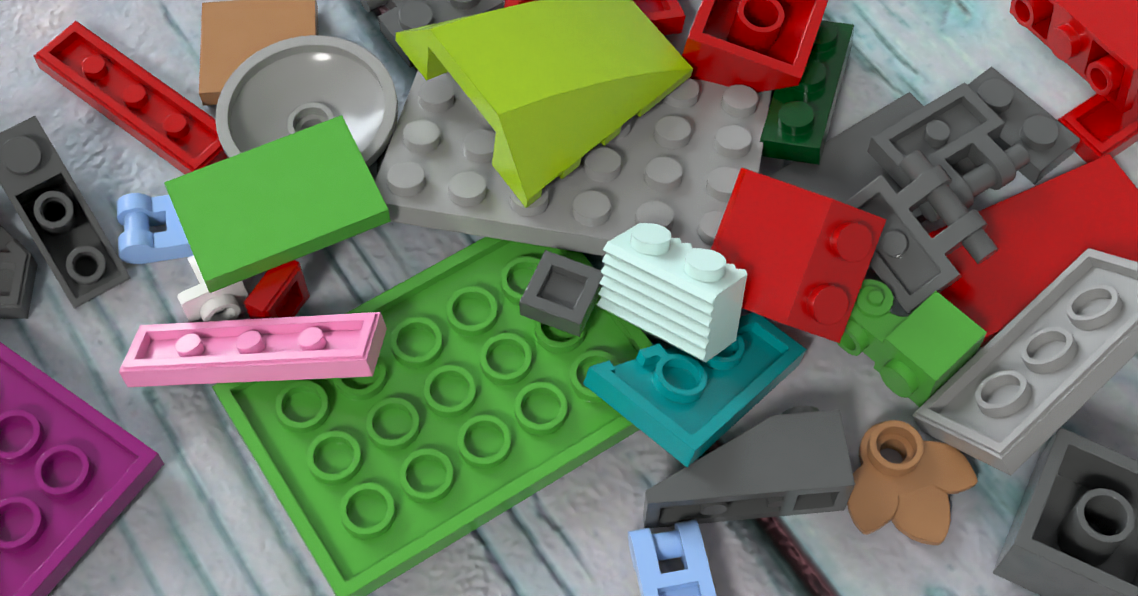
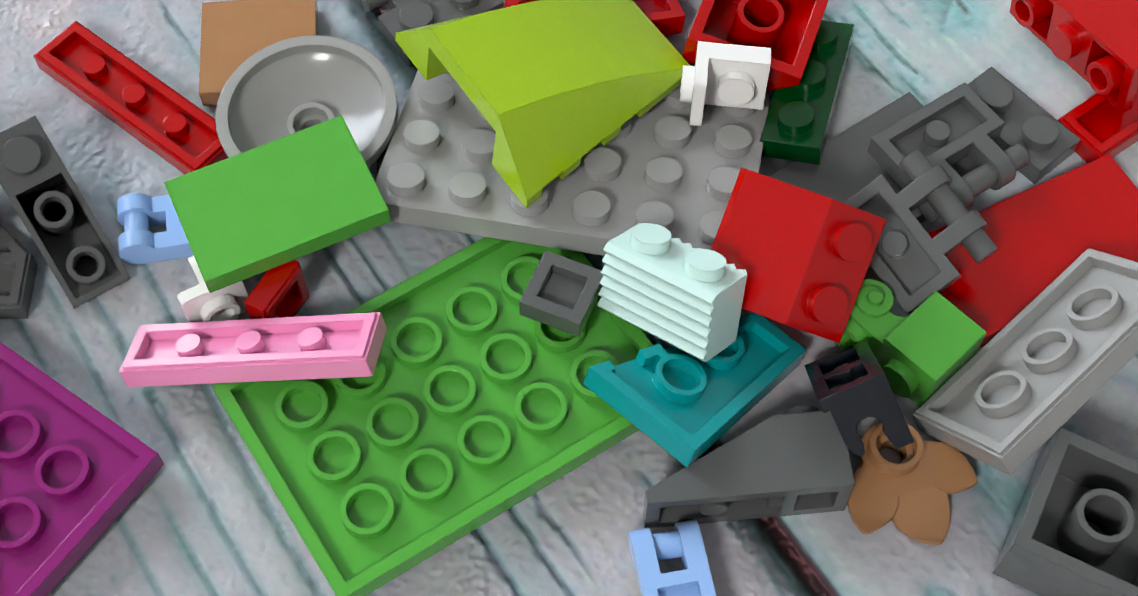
none -> white bracket [679,41,771,126]
none -> black hinge [804,340,915,456]

